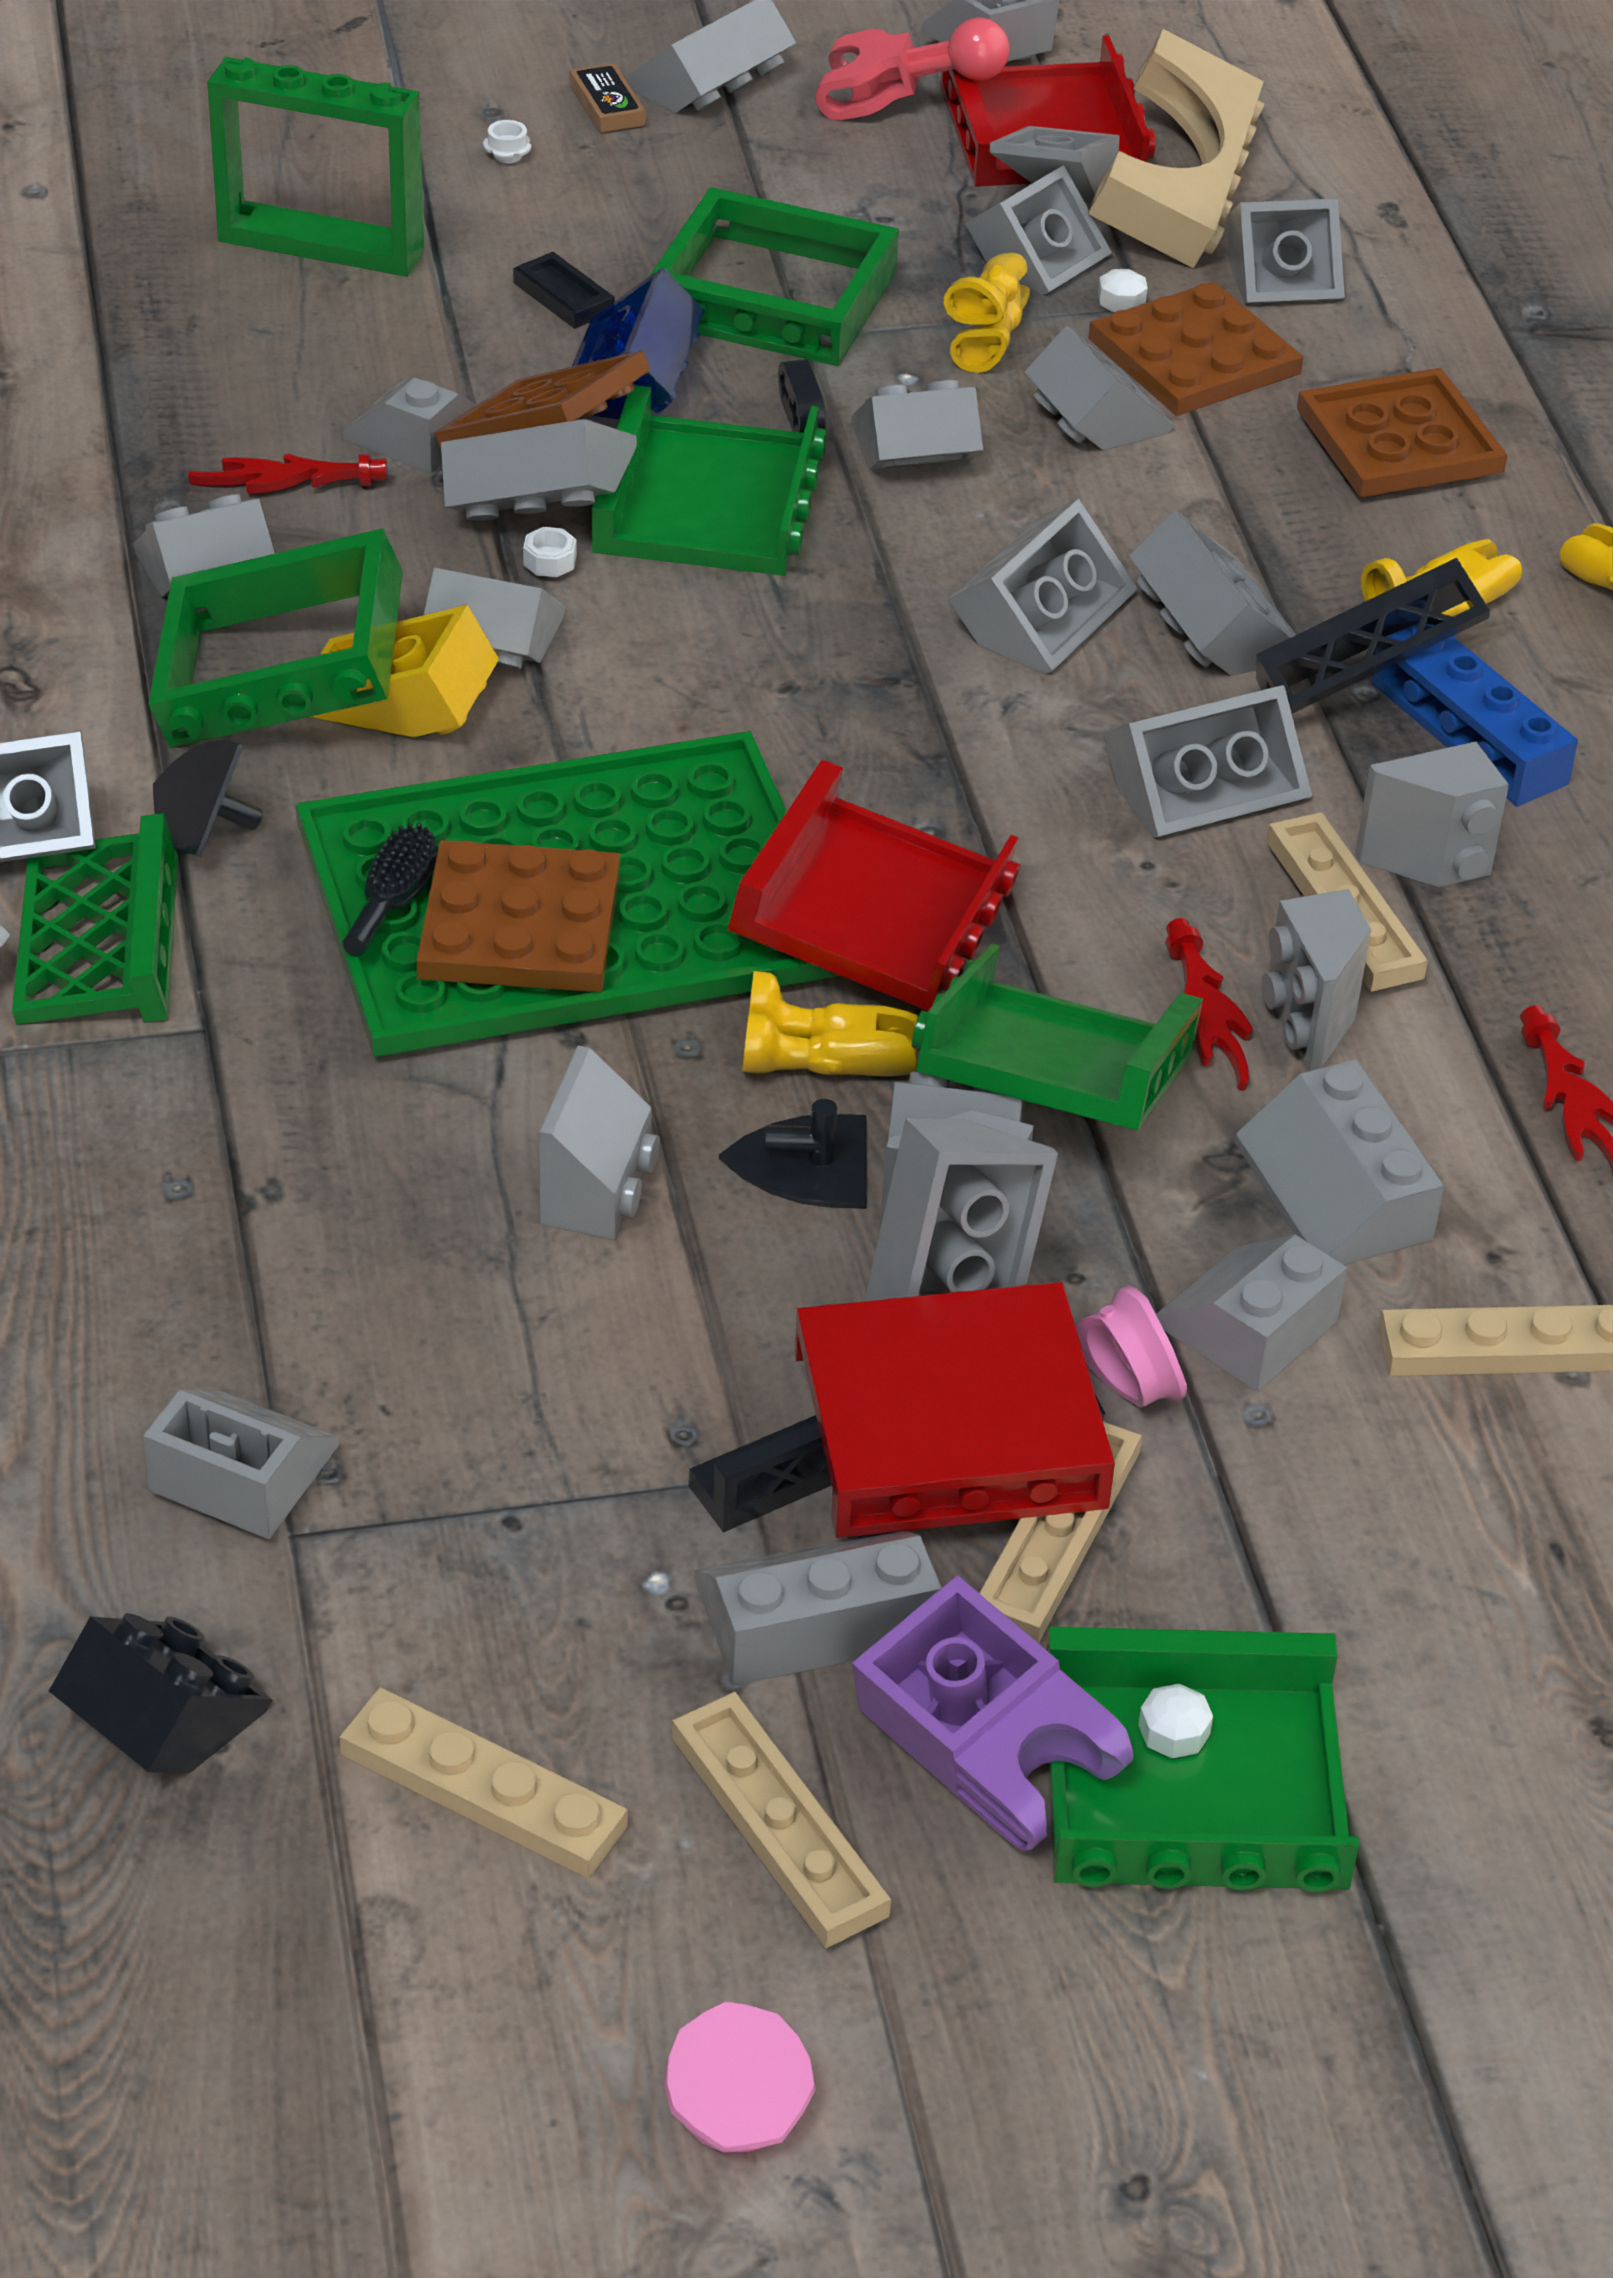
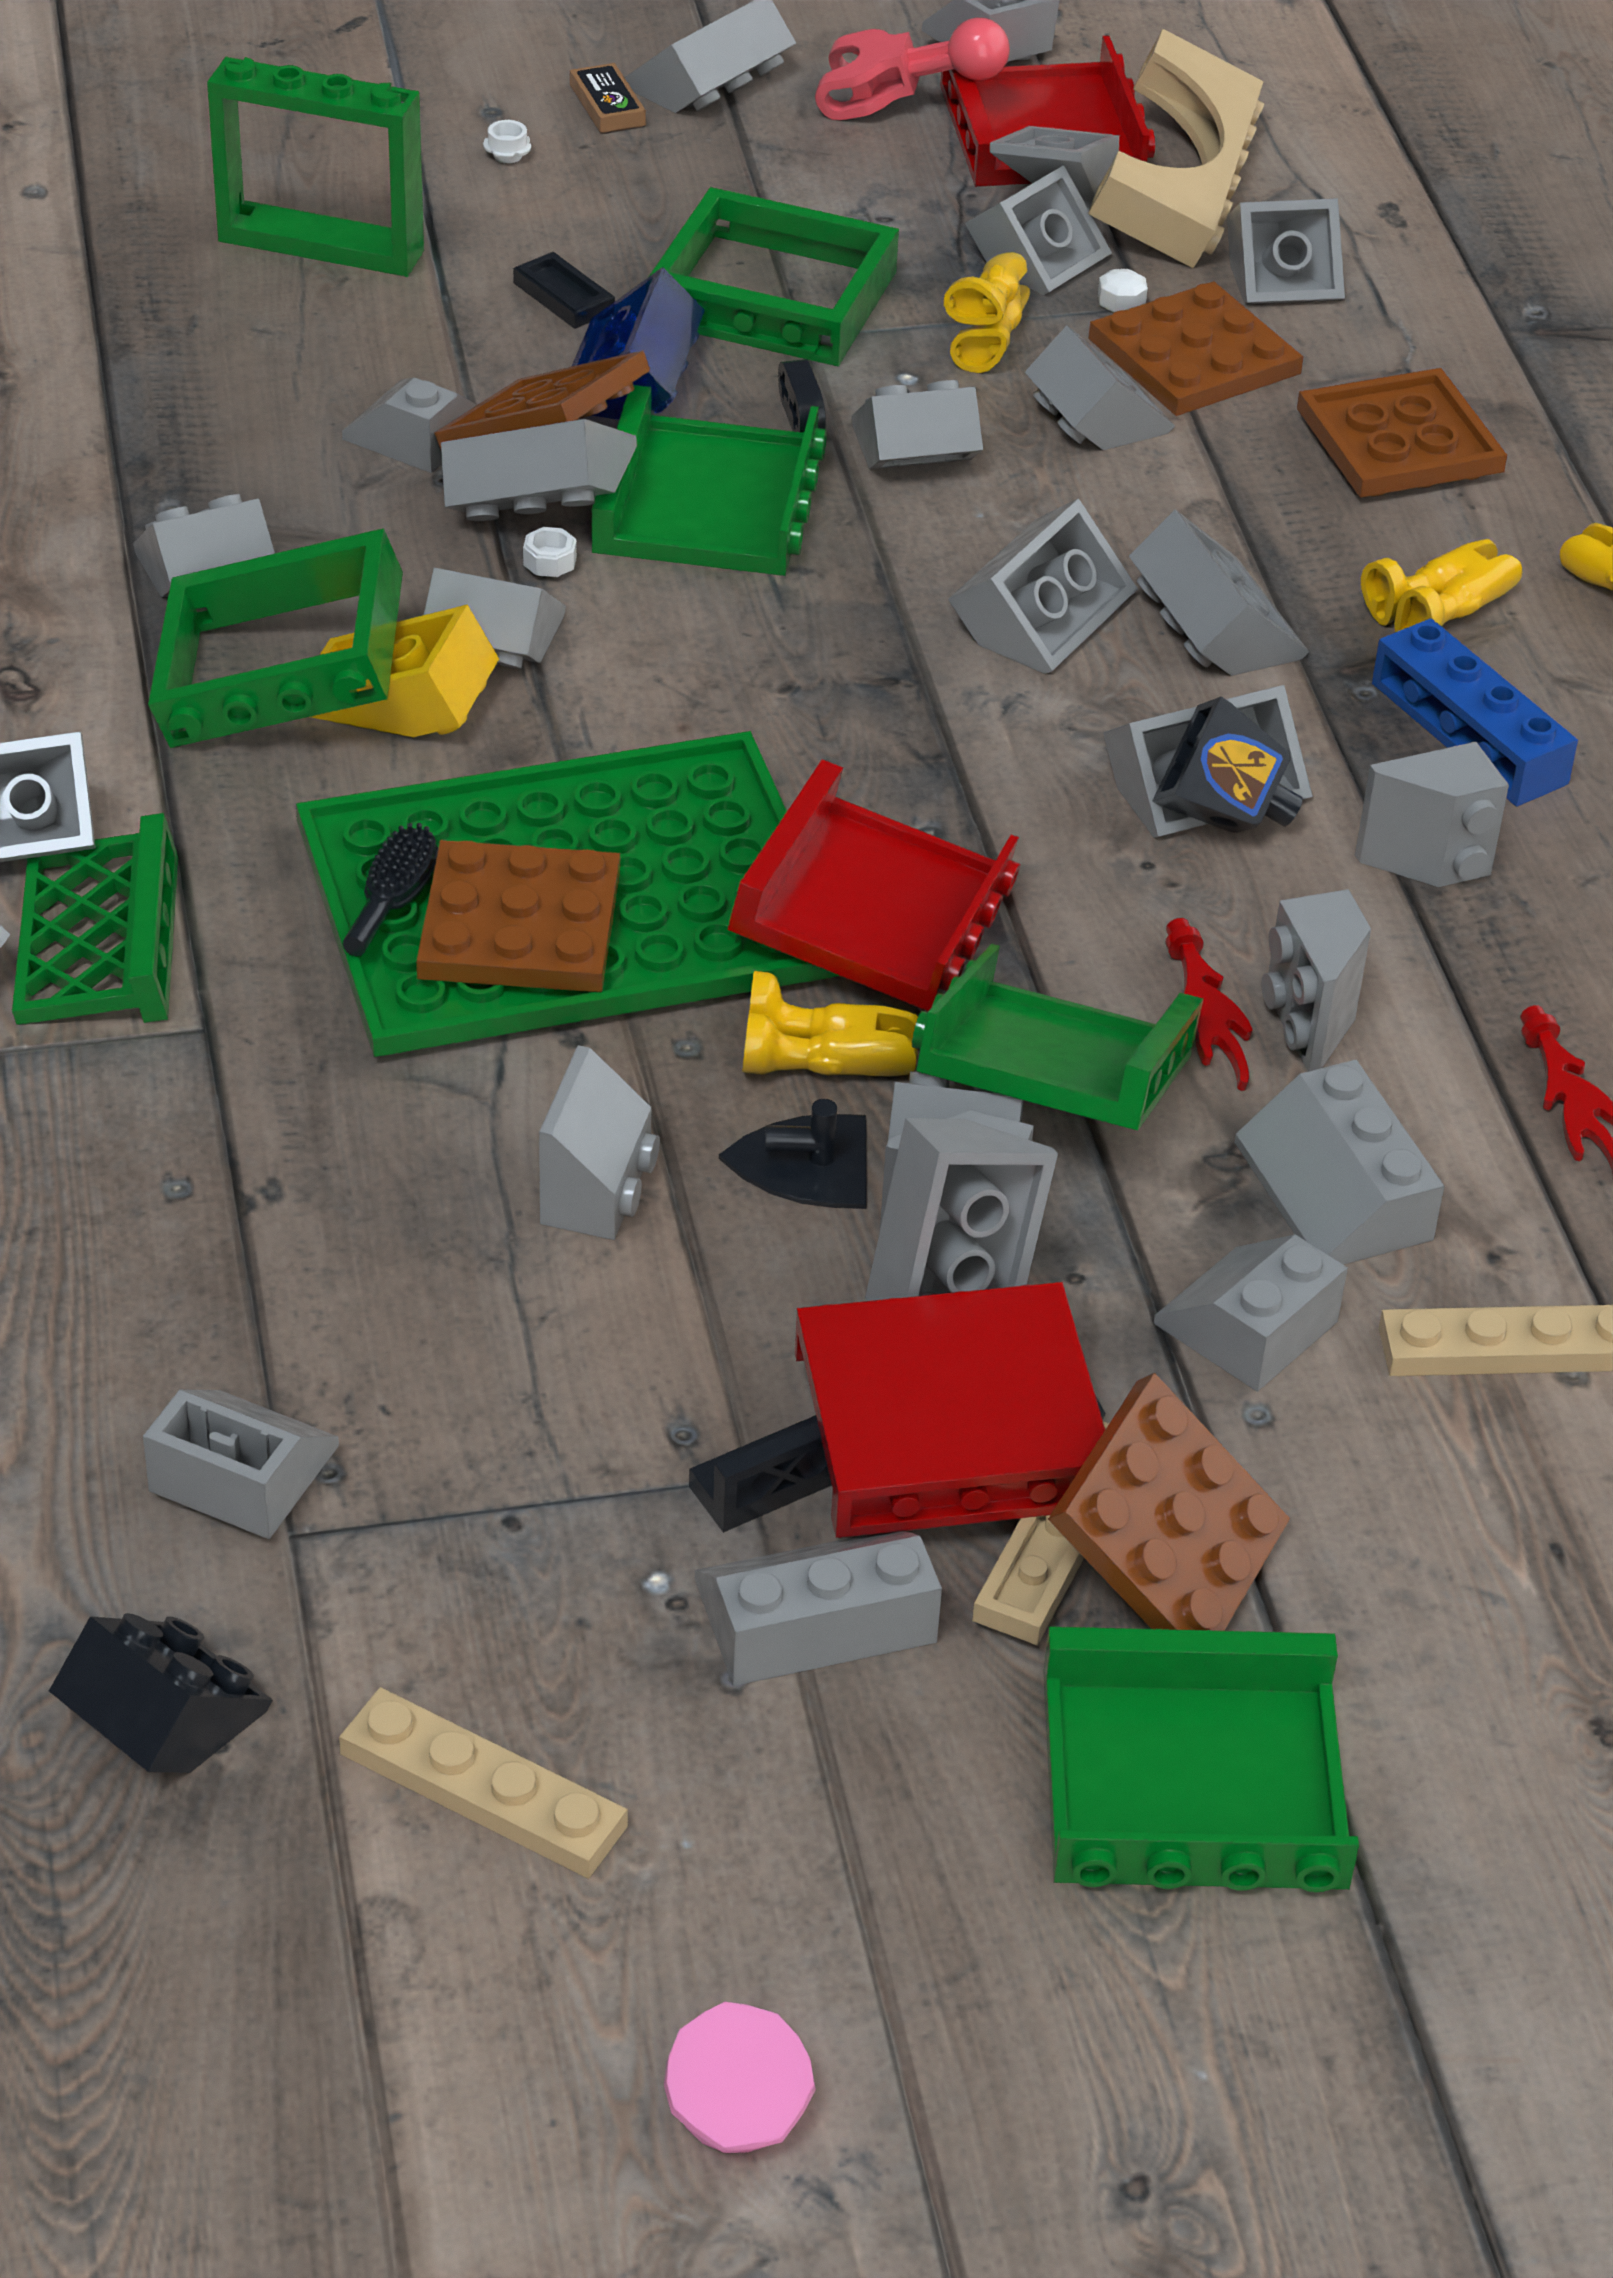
black shield [153,740,262,857] -> none
red piece [188,454,388,494] -> none
tan plate [672,1692,891,1948] -> none
medium lavender brick [852,1575,1133,1851] -> none
bright pink hat [1075,1285,1187,1408] -> none
white tile [1138,1684,1213,1758] -> none
black fence [1256,557,1490,714] -> none
tan plate [1266,812,1428,992] -> none
none -> dark orange plate [1048,1372,1290,1631]
none -> black torso [1152,697,1303,833]

